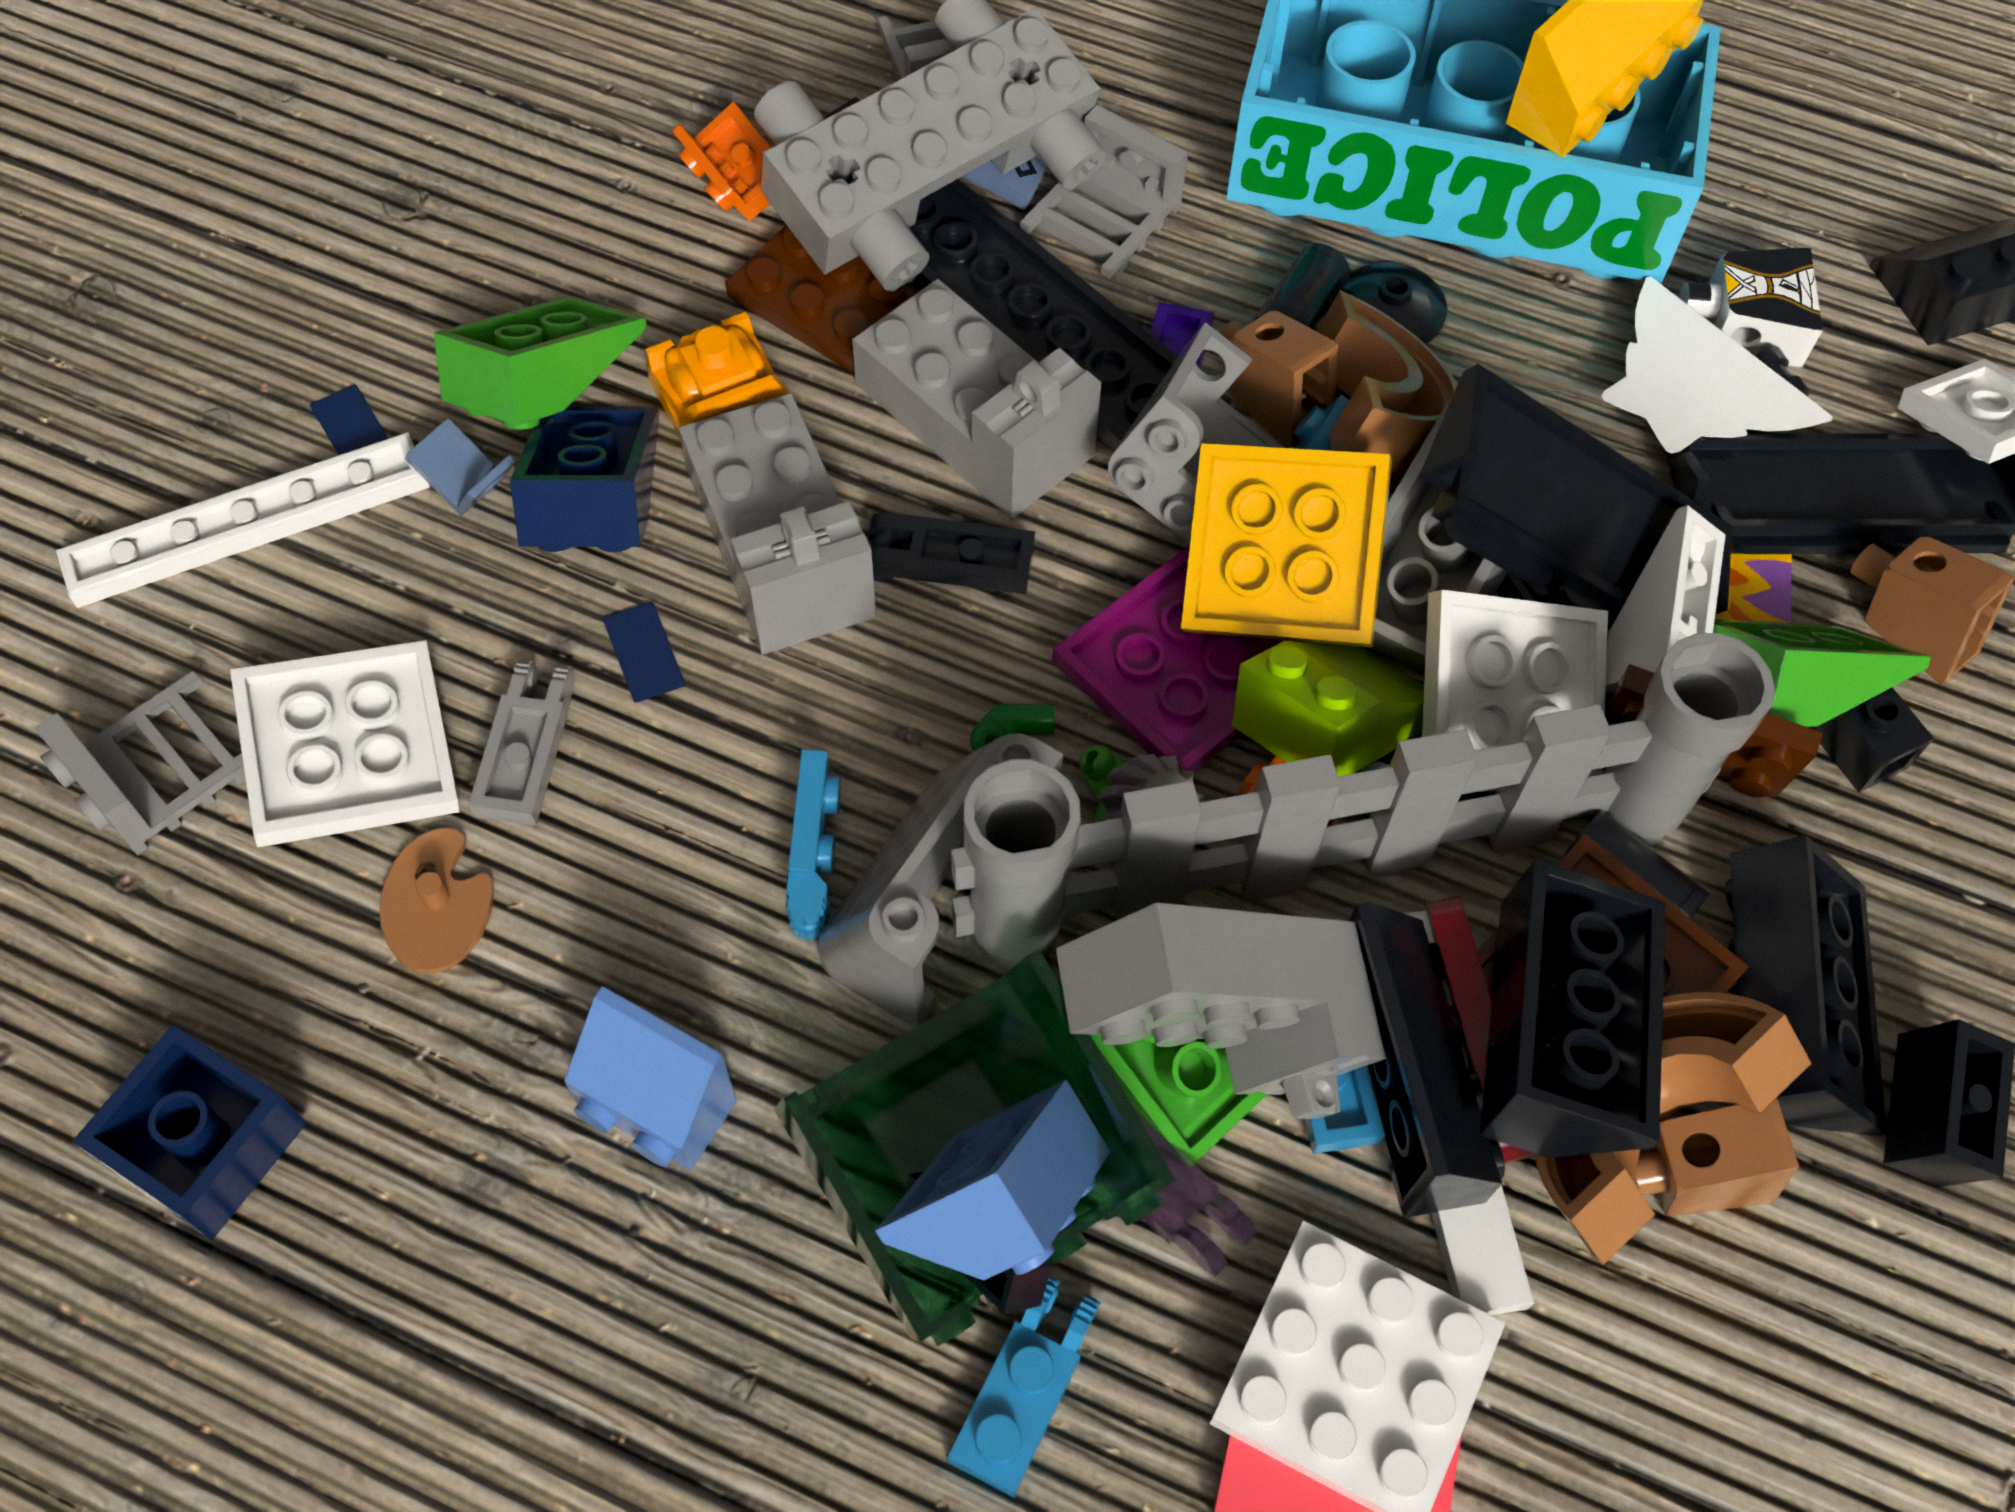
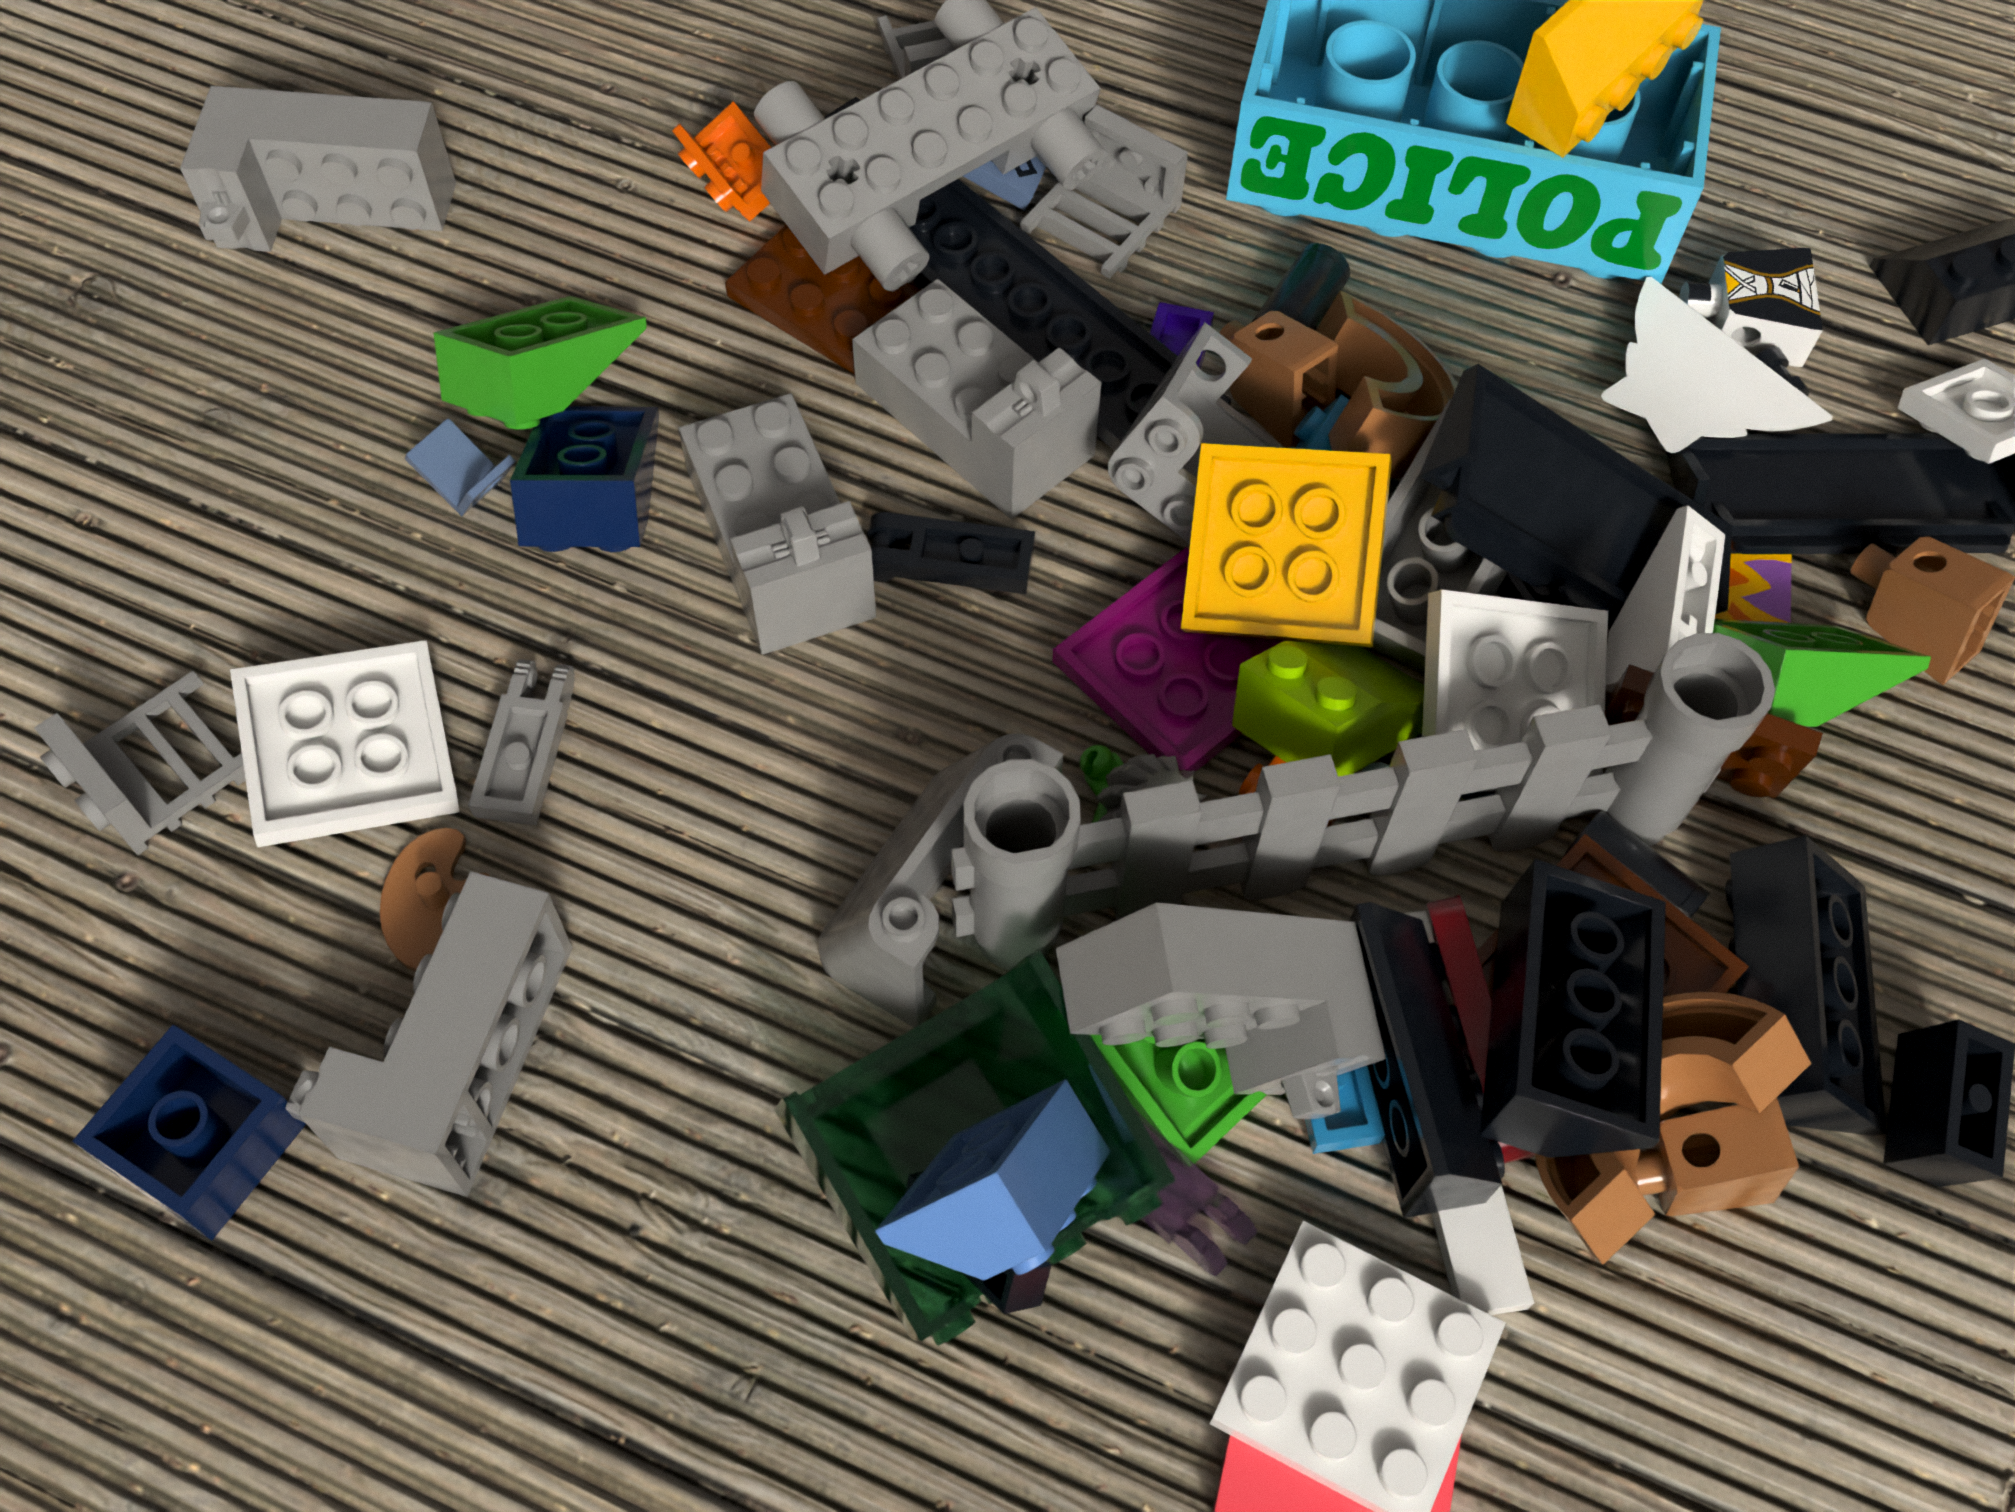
white tile [56,432,430,608] -> none
dark blue sticker [310,385,389,455] -> none
medium blue slope [564,986,737,1171] -> none
dark blue sticker [603,602,685,703] -> none
light orange brick [645,312,790,440] -> none
dark azure hinge [785,750,841,942] -> none
dark azure hinge [947,1275,1101,1498] -> none
green arm [970,704,1054,751] -> none
black dish [1341,262,1447,344] -> none
black brick [1816,687,1934,793] -> none
none -> light grey hinge [180,86,456,252]
none -> light grey hinge [285,871,573,1197]

